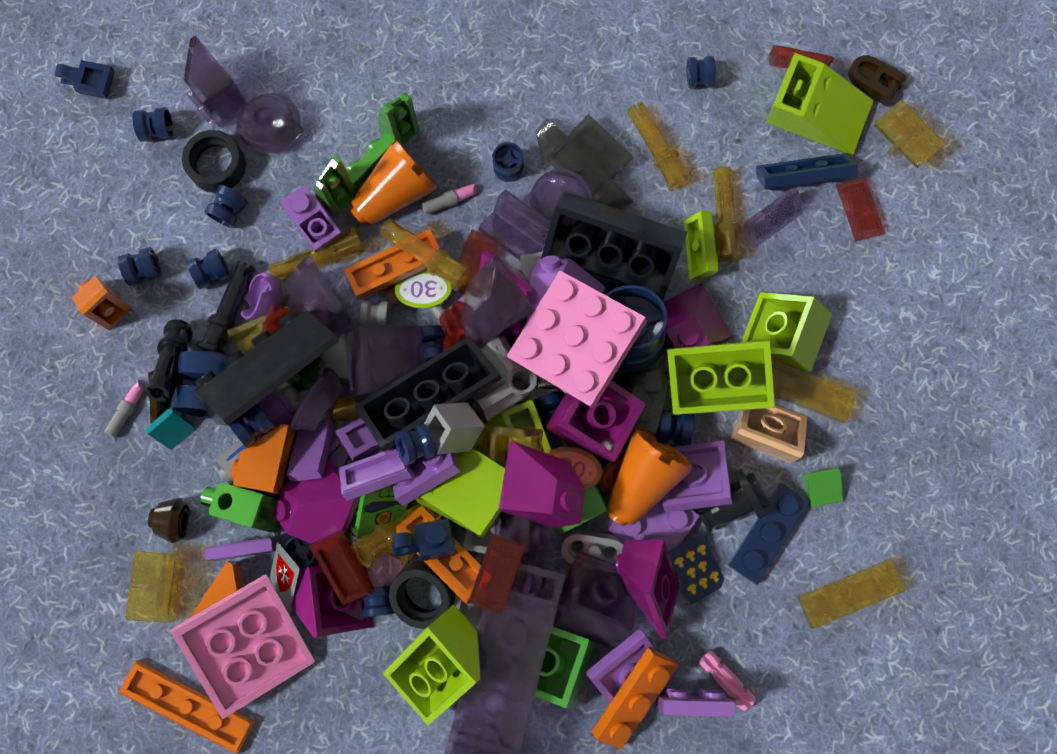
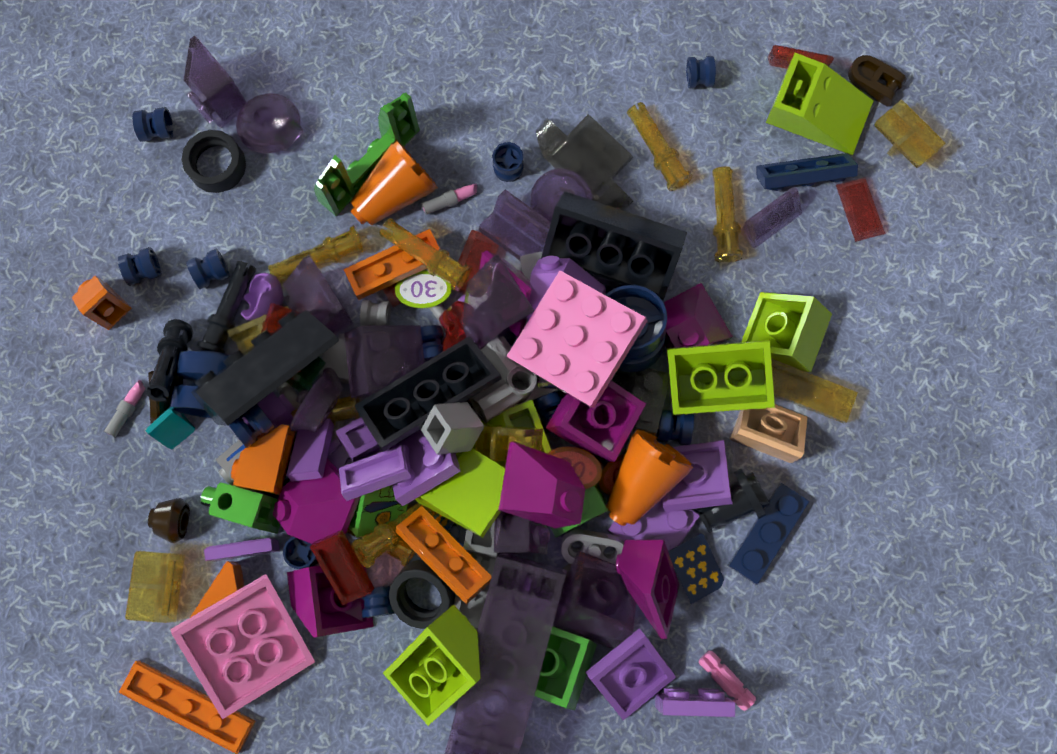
dark blue plate [54,60,115,99] -> none
dark blue wheel [204,185,248,228] -> none
sticker [269,542,300,613] -> none
medium lavender slope [279,184,342,253] -> none
dark blue plate [392,518,456,562] -> none
dark blue wheel [395,424,435,466] -> none
clear red tile [468,534,526,615] -> none
orange plate [591,647,679,749] -> none
lime plate [683,210,718,281] -> none
clear yellow plate [797,559,906,629] -> none
bright green slope [803,467,843,508] -> none

